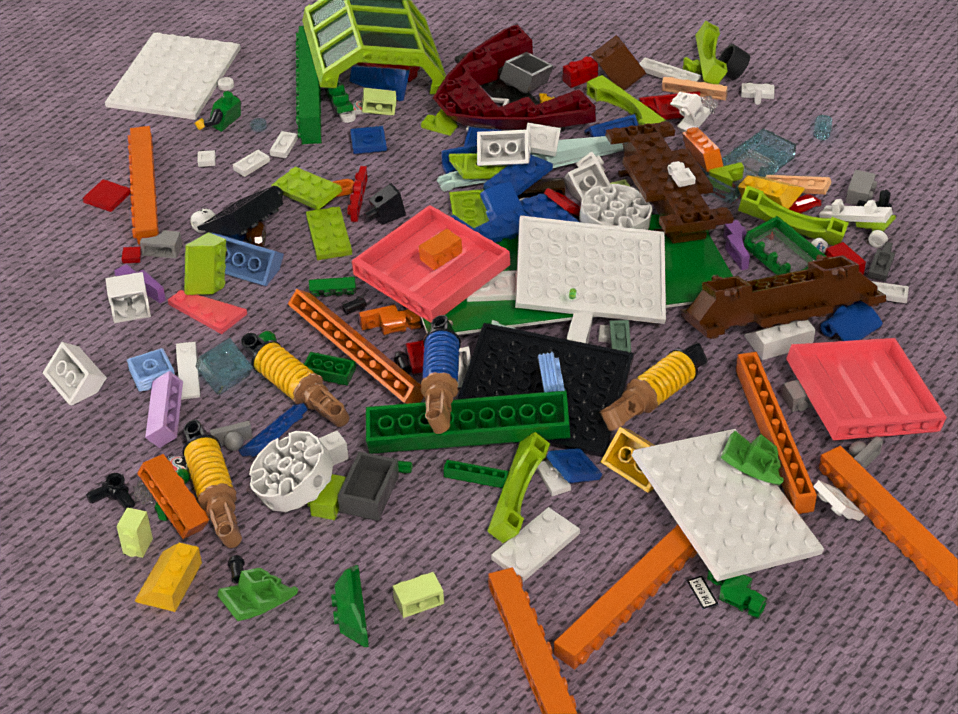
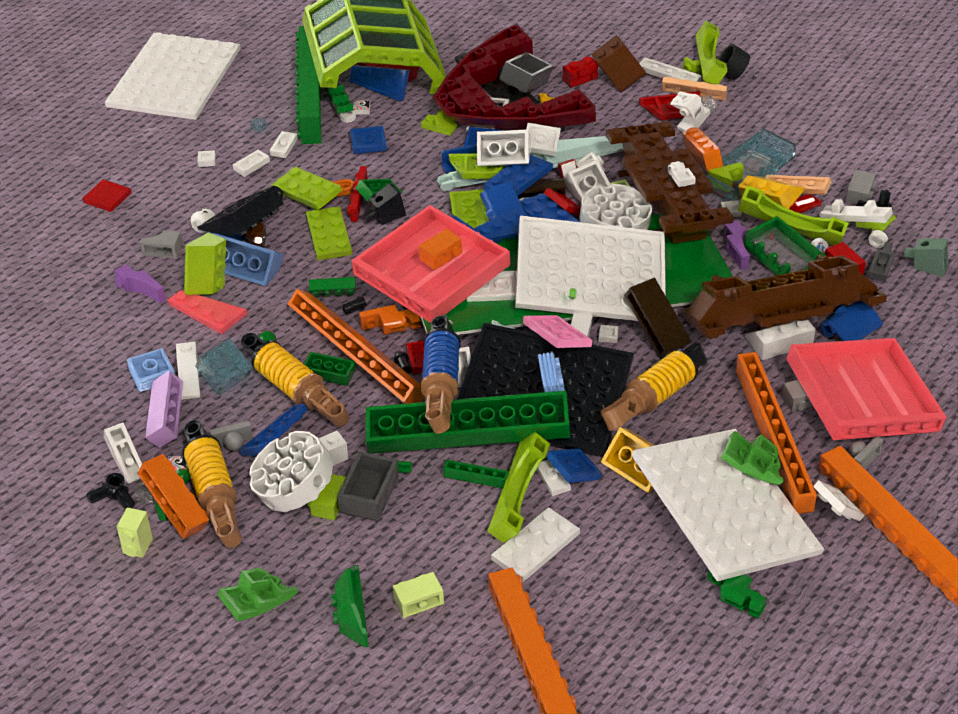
white slope [43,342,106,405] -> none
white piece [105,272,151,323] -> none
red tile [121,246,142,264] -> none
orange brick [127,126,159,245] -> none
yellow slope [135,542,202,612] -> none
green torso [194,91,242,132] -> none
white tile [218,77,234,91] -> none
black pin [228,555,245,584] -> none
yellowish green brick [362,88,396,115] -> none
orange brick [554,525,697,670] -> none
blue panel [584,114,638,137] -> none
lime arch [587,75,666,125] -> none
sand green hinge [609,320,631,352] -> none
sticker [686,575,718,609] -> none
white plate [741,83,774,105] -> none
clear light blue plate [813,115,833,140] -> none
white plate [872,281,909,303] -> none
none -> white slope [104,423,142,484]
none -> green piece [356,179,402,202]
none -> bright pink tile [523,315,592,348]
none -> tile [558,159,577,178]
none -> dark brown brick [624,277,692,360]
none -> white plate [720,201,742,217]
none -> sand green torso [905,239,948,277]

